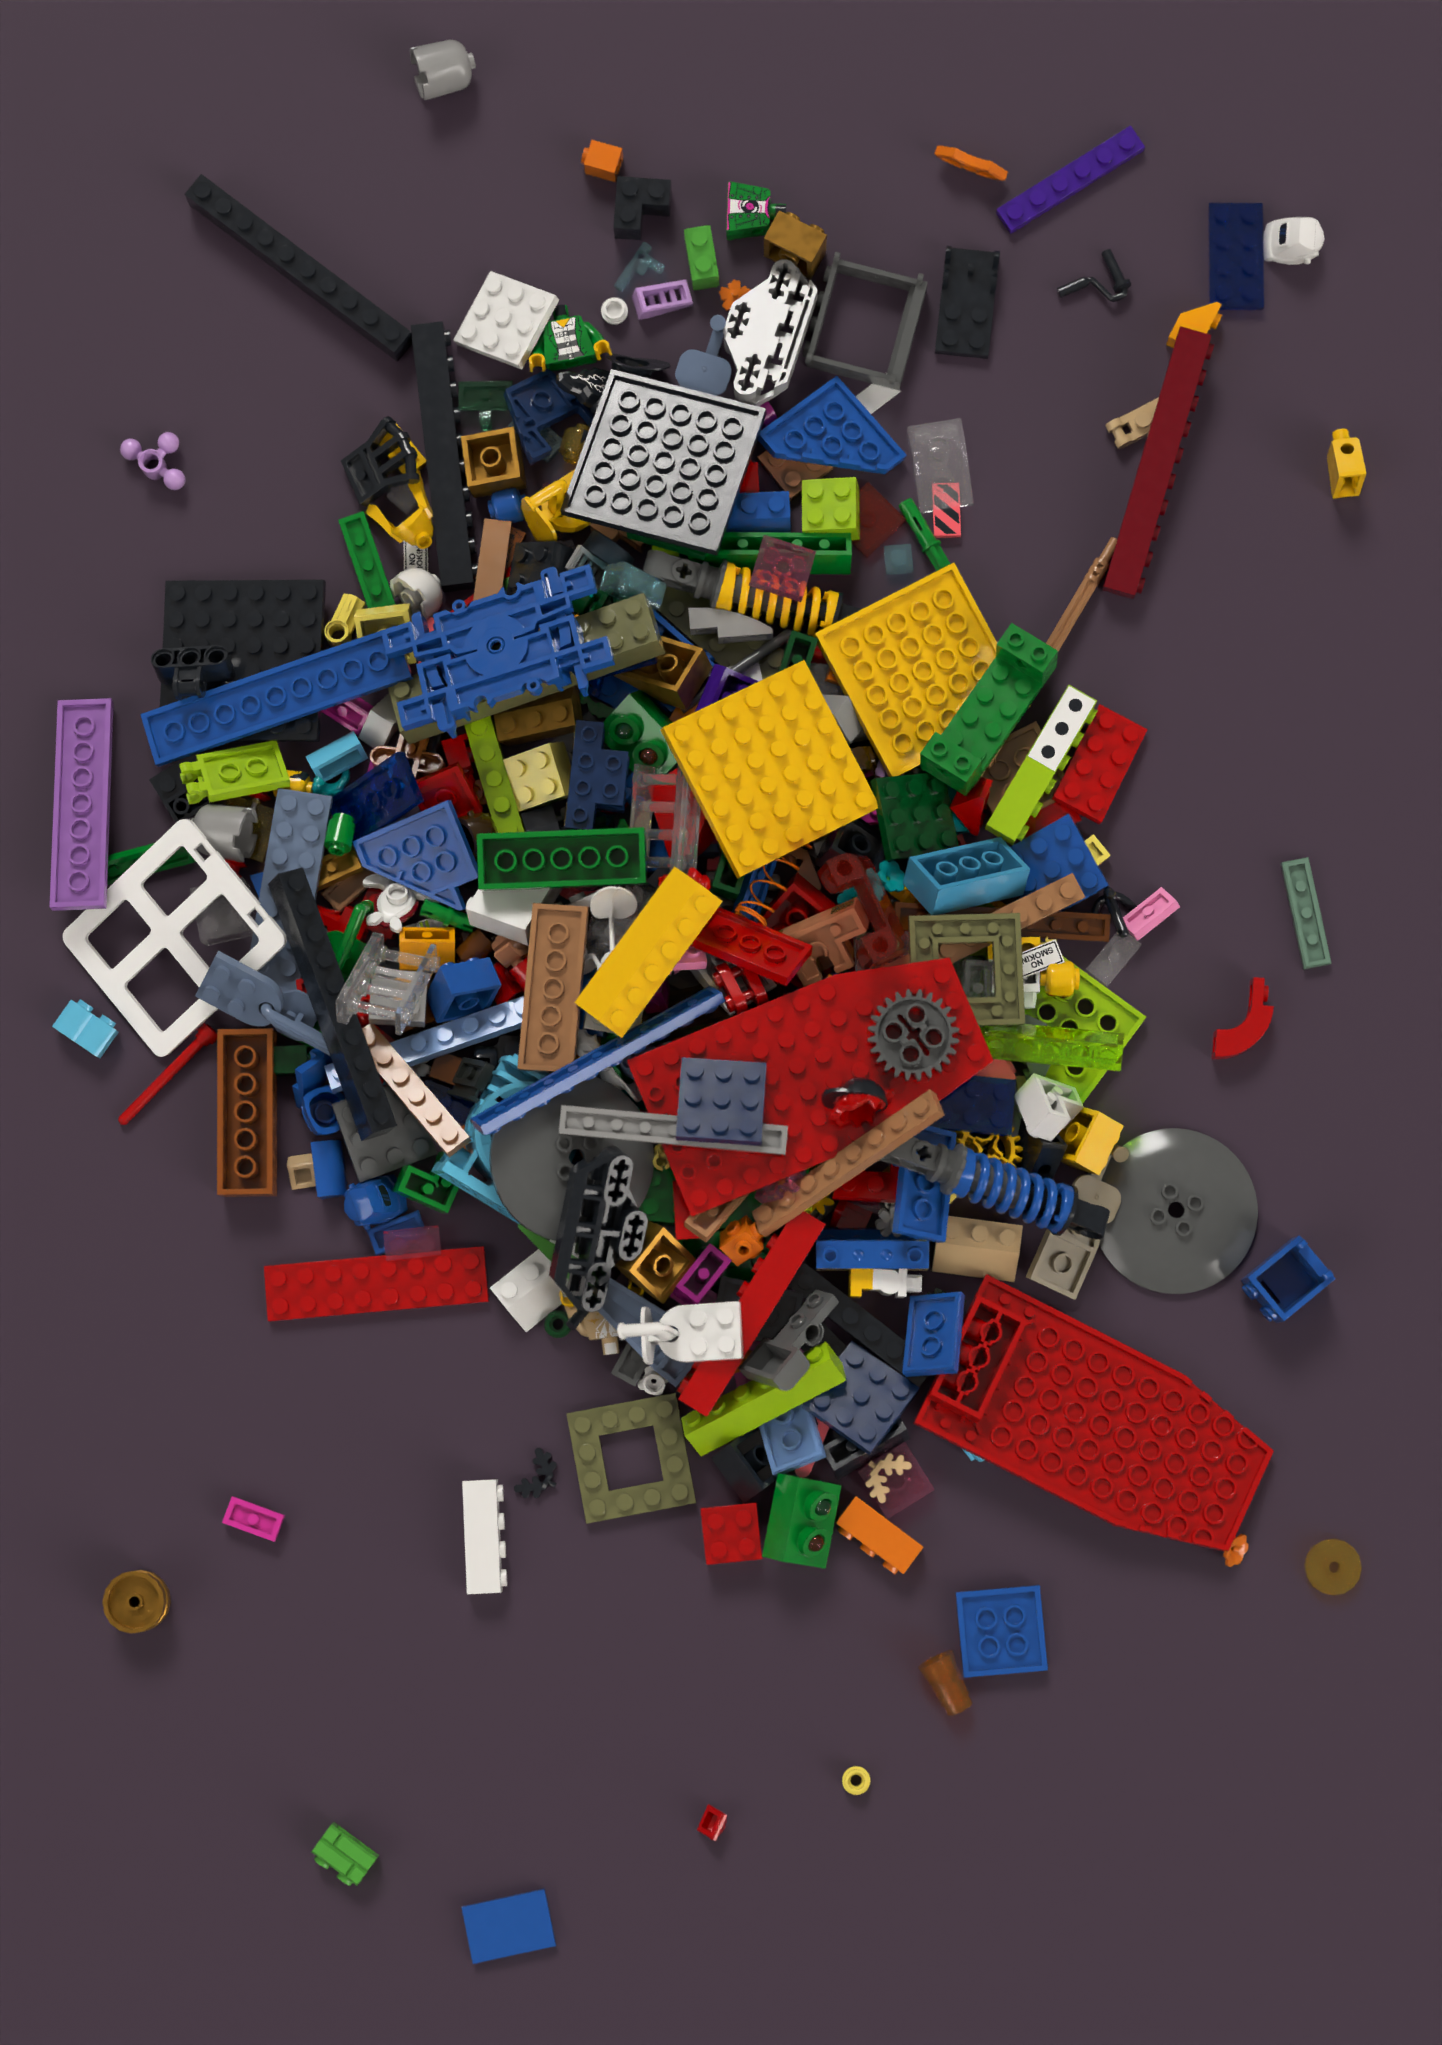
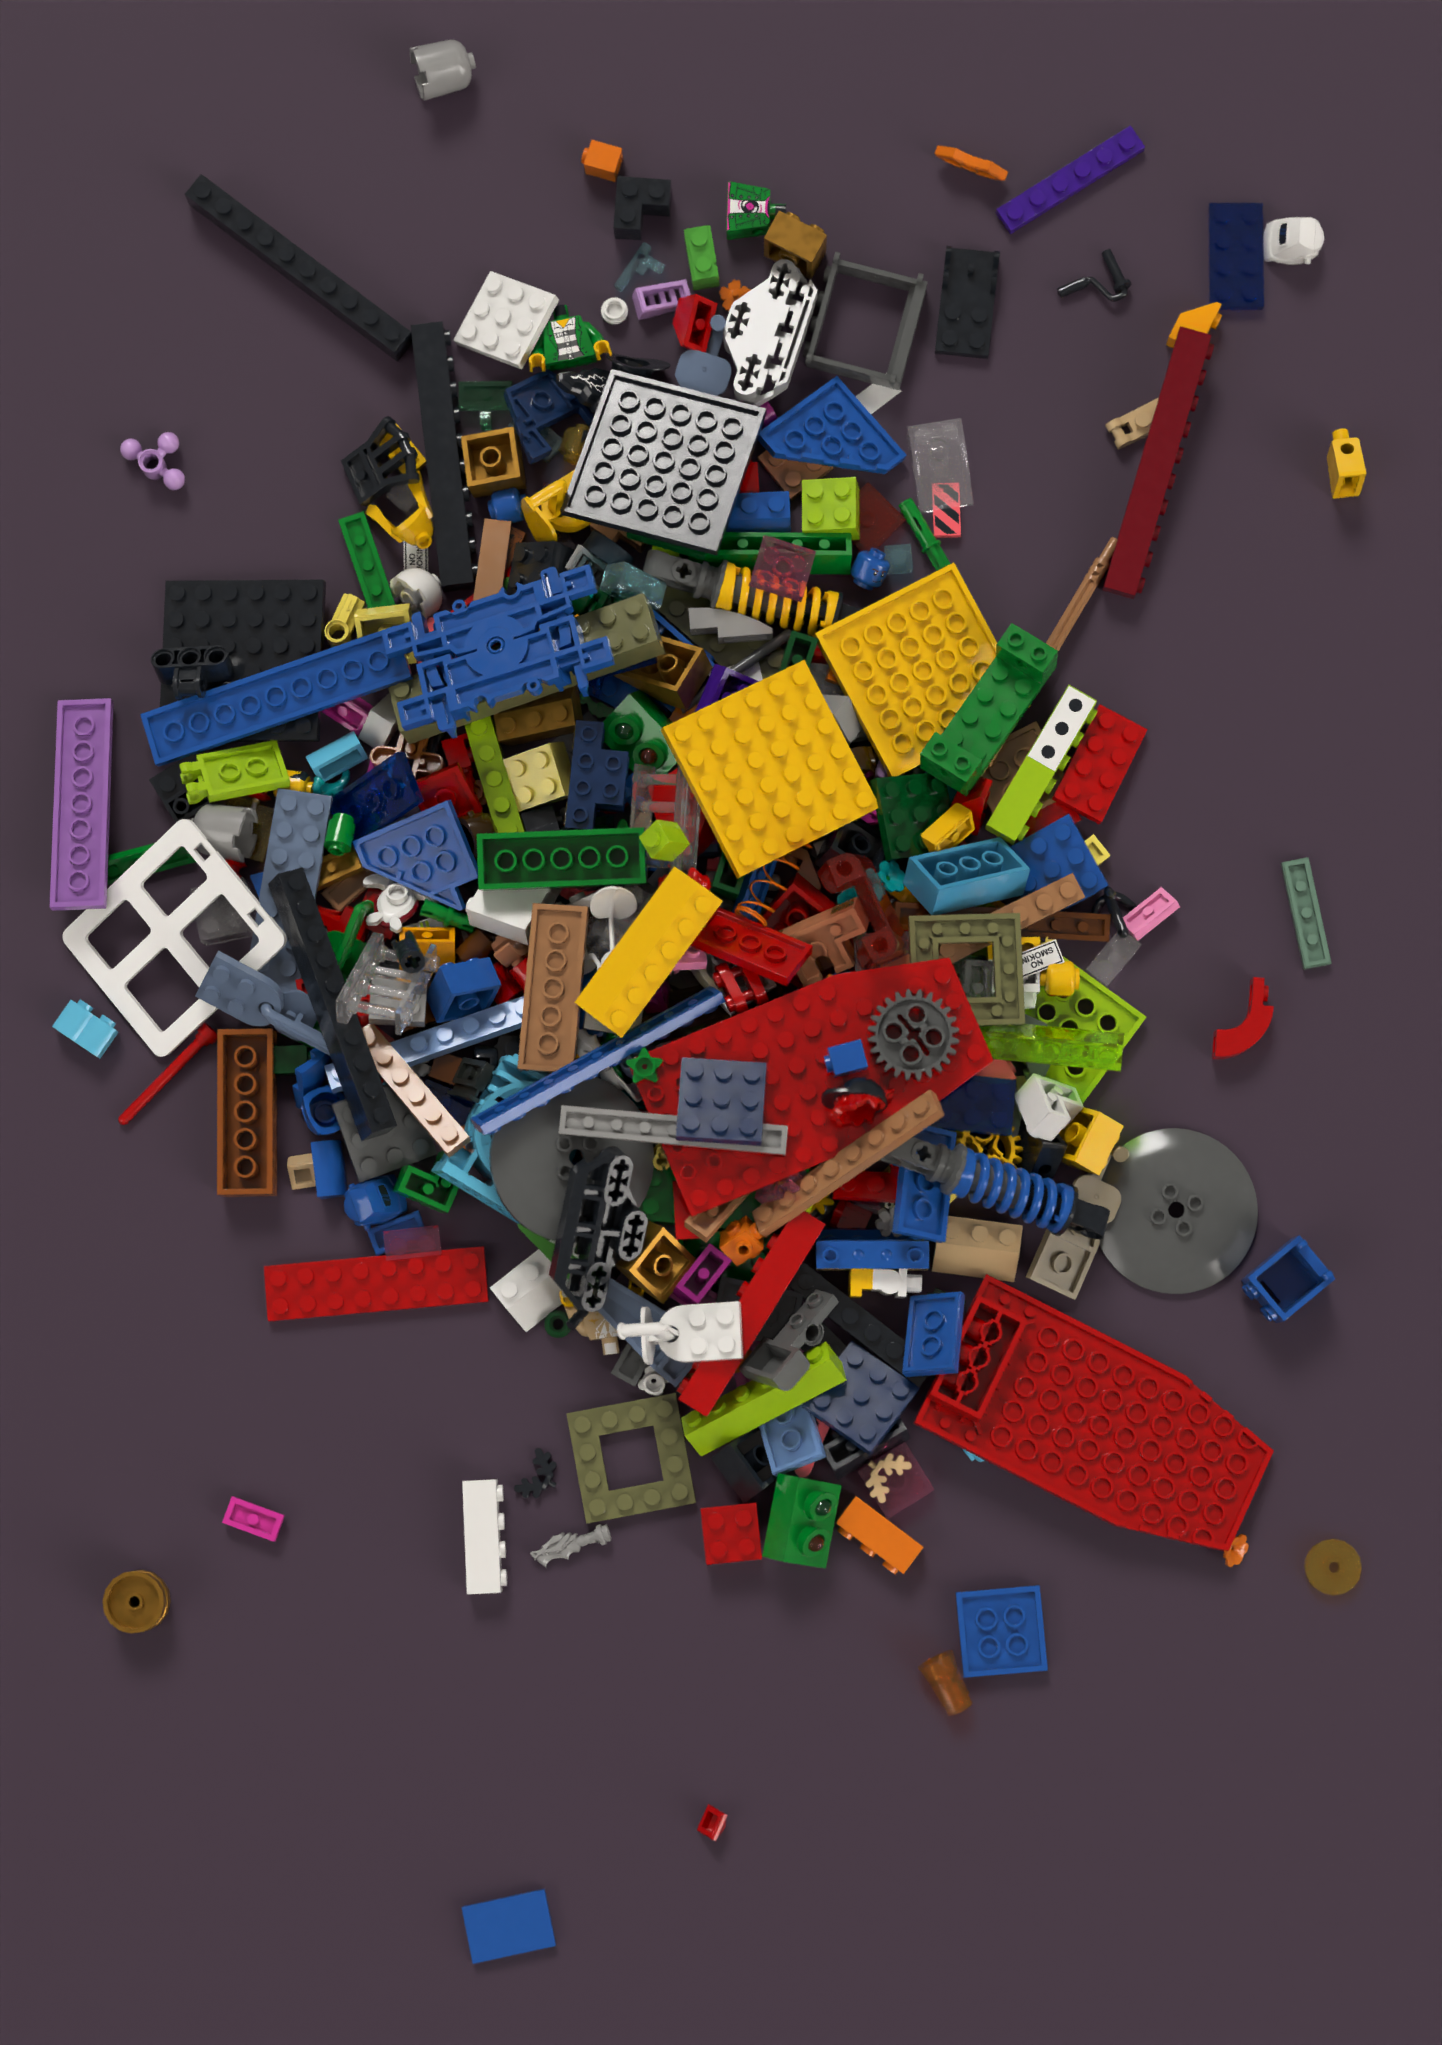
bright green brick [312,1822,379,1886] -> none
light yellow plate [842,1766,870,1795] -> none
none -> black hinge [391,931,425,973]
none -> light grey piece [530,1524,611,1568]
none -> green plate [626,1048,663,1083]
none -> lime brick [639,819,690,862]
none -> red slope [673,294,718,353]
none -> blue brick [823,1039,868,1078]
none -> blue head [850,548,890,590]
none -> yellow slope [921,803,975,852]

